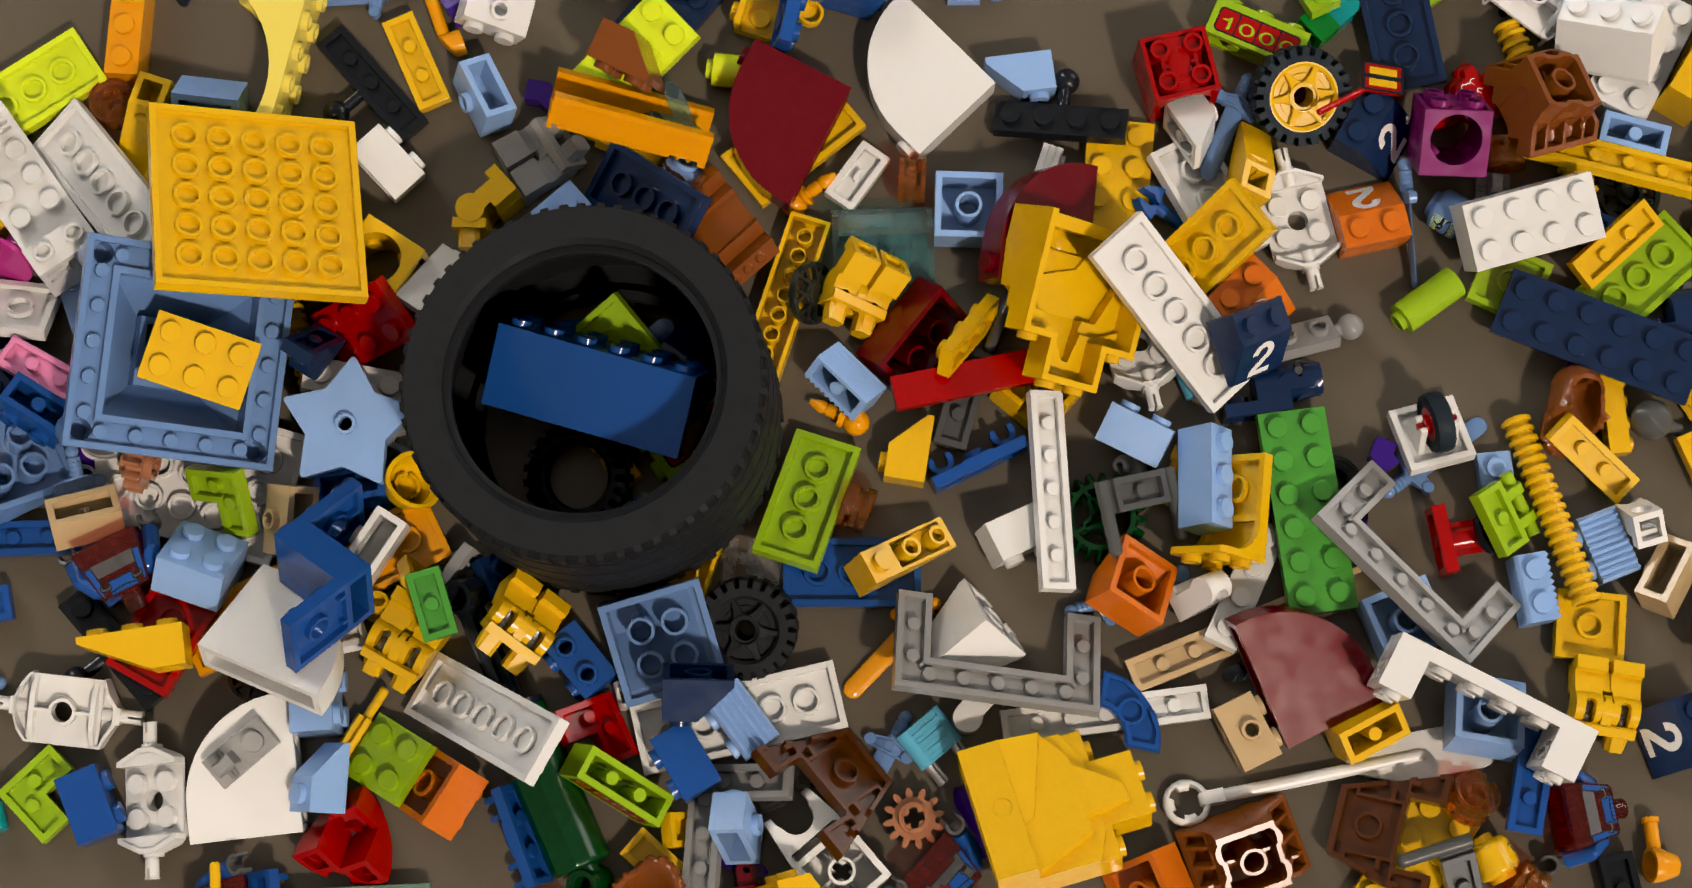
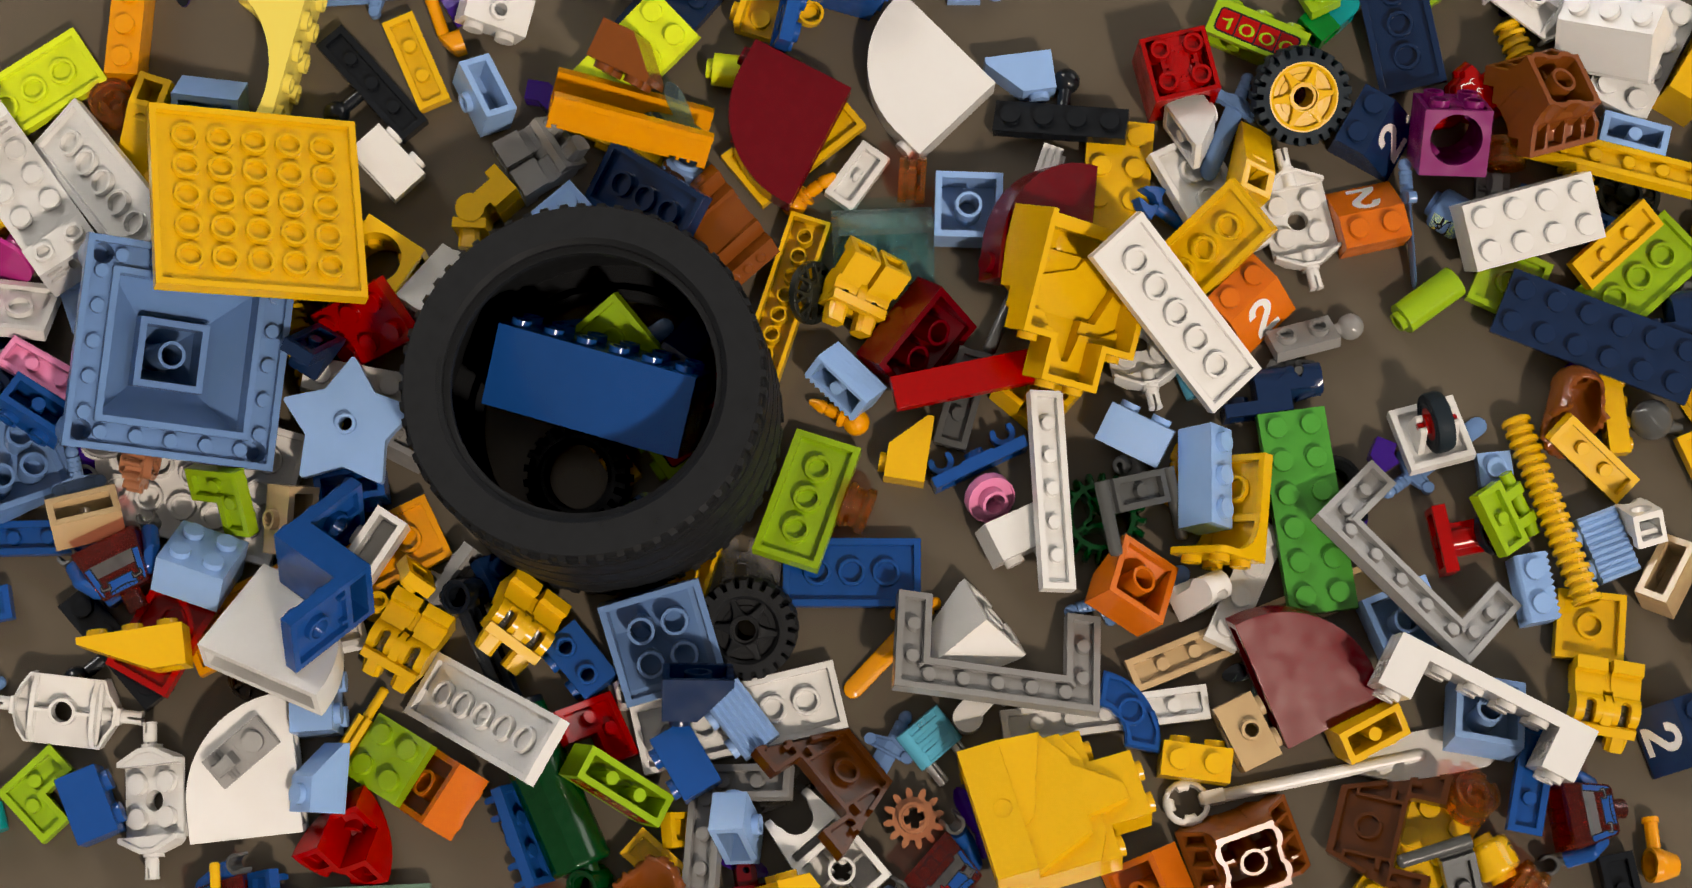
yellow plate [136,310,262,410] -> none
yellow helmet [384,451,438,510] -> none
bright green hinge [405,565,459,643] -> none
yellow slope [843,517,957,597] -> none
yellow plate [936,293,1000,378] -> none
dark blue slope [1206,295,1292,388] -> none
piece [1316,60,1404,115] -> none
none -> bright pink plate [964,472,1015,523]
none -> yellow brick [1155,735,1234,787]

